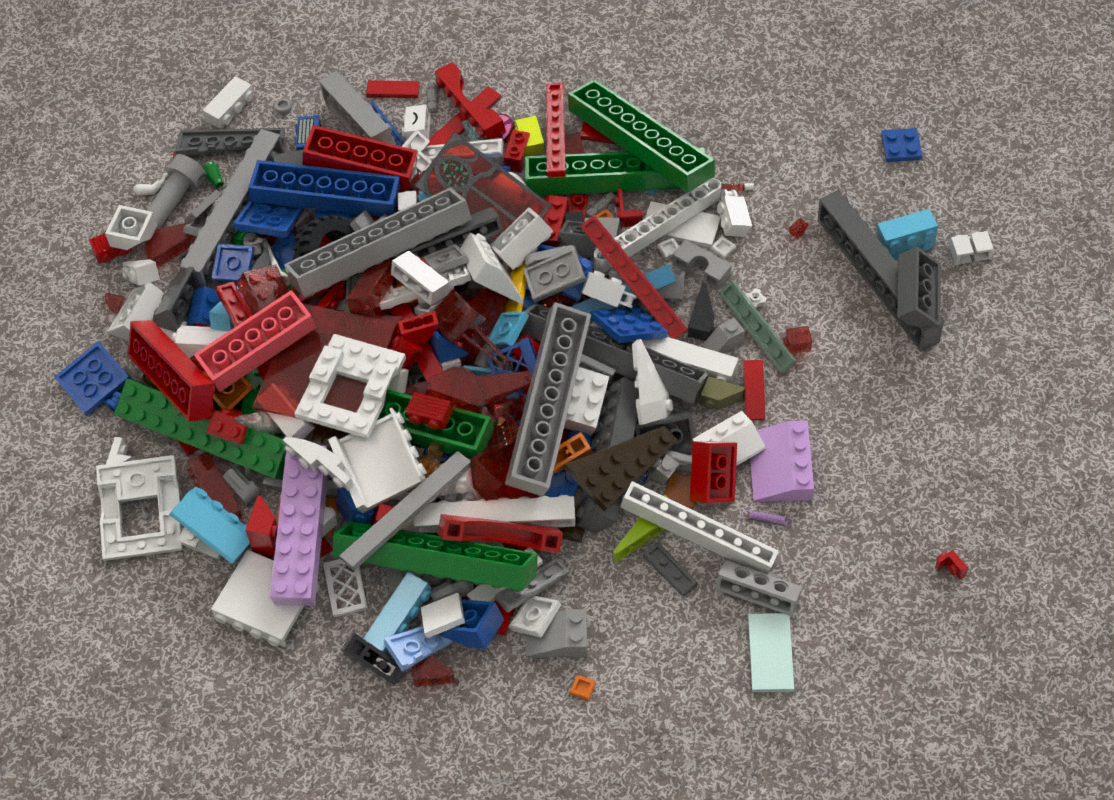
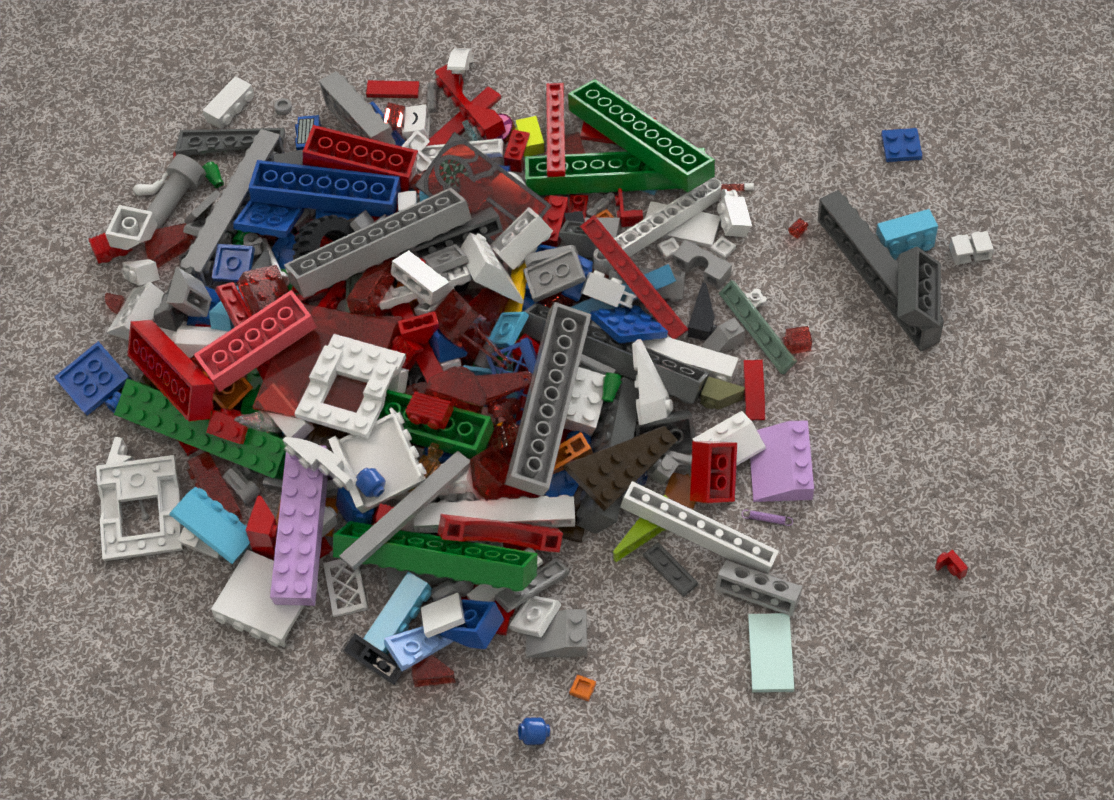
none -> light grey slope [166,268,212,317]
none -> blue head [356,468,386,498]
none -> clear red slope [383,102,405,130]
none -> white slope [447,48,474,74]
none -> clear red slope [458,172,490,213]
none -> blue head [518,717,550,745]
none -> green cone [601,372,622,403]

